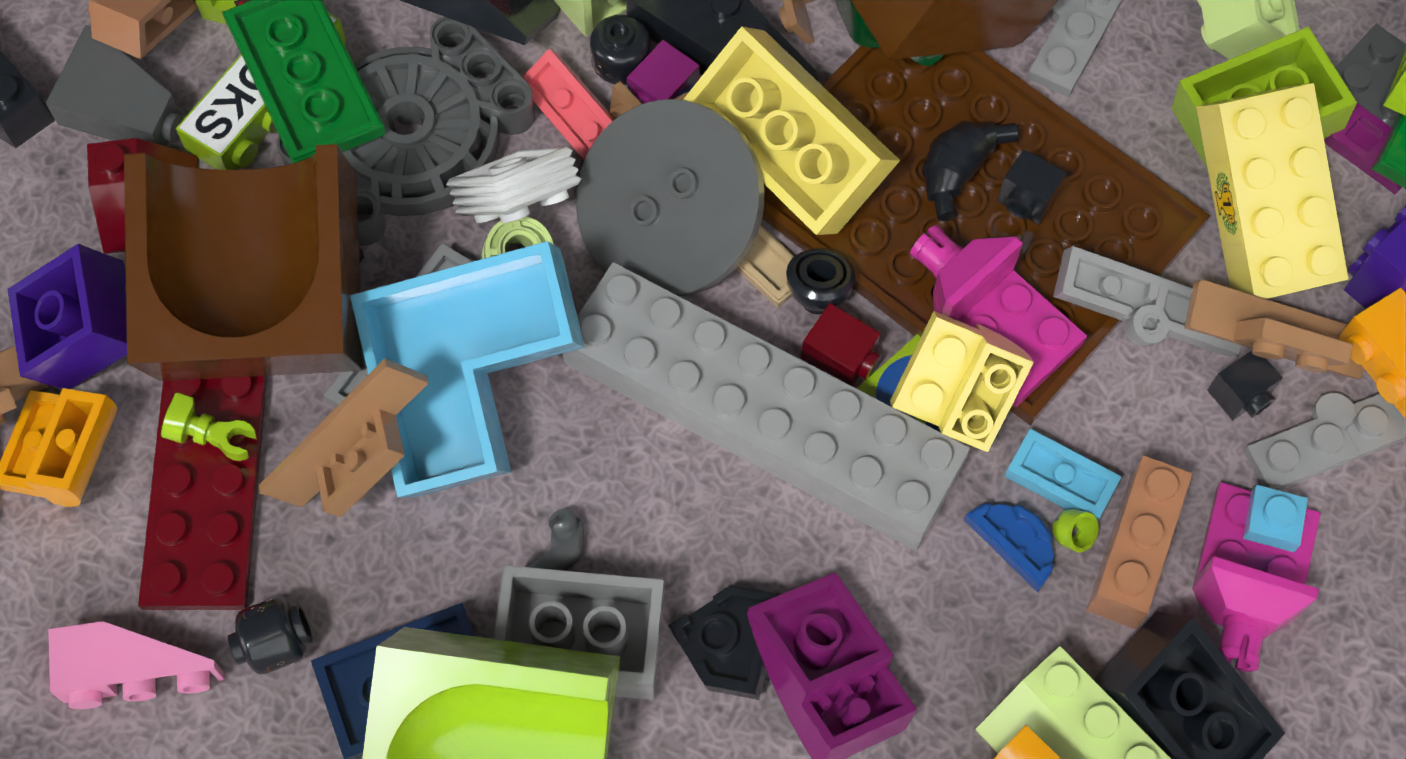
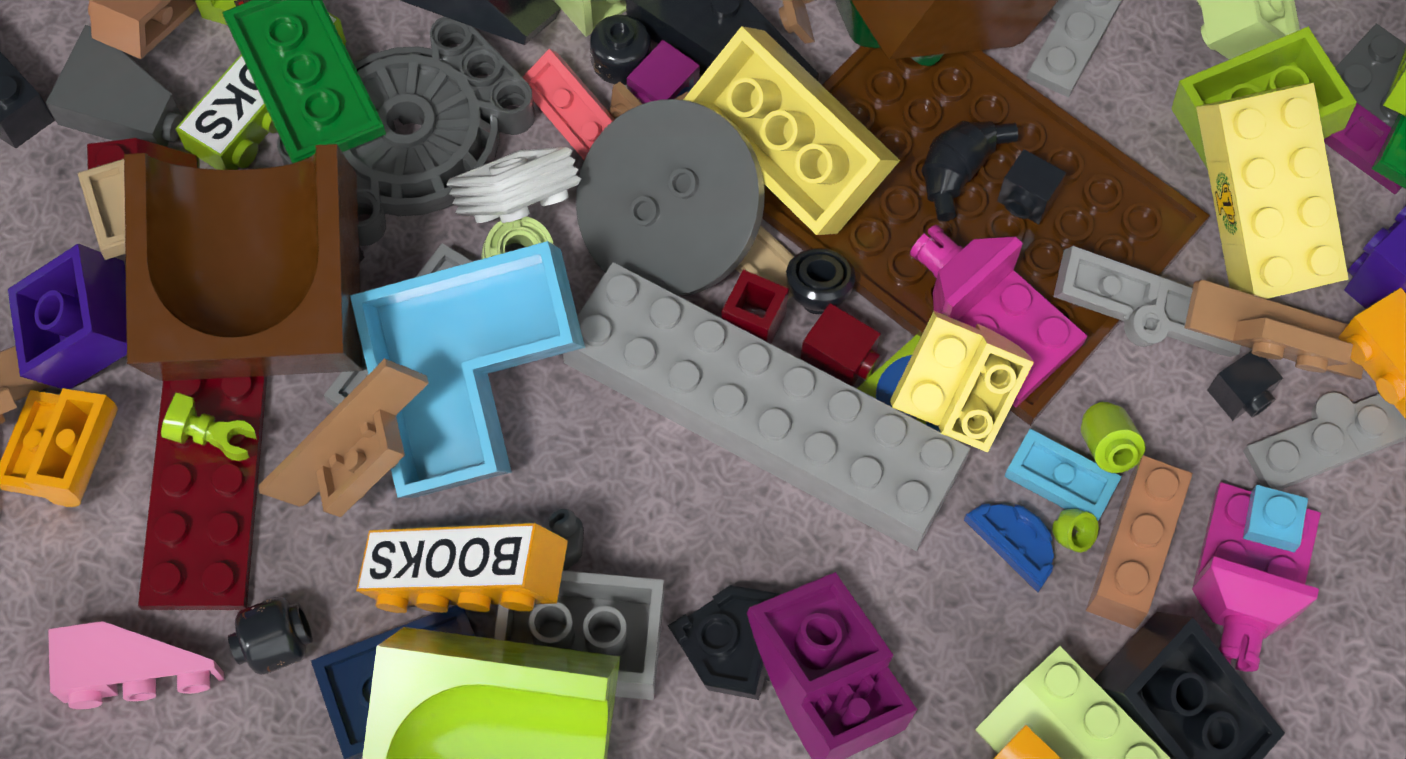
none -> tan tile [78,159,126,260]
none -> brick [356,523,568,613]
none -> dark red brick [722,269,789,344]
none -> lime brick [1081,402,1145,473]

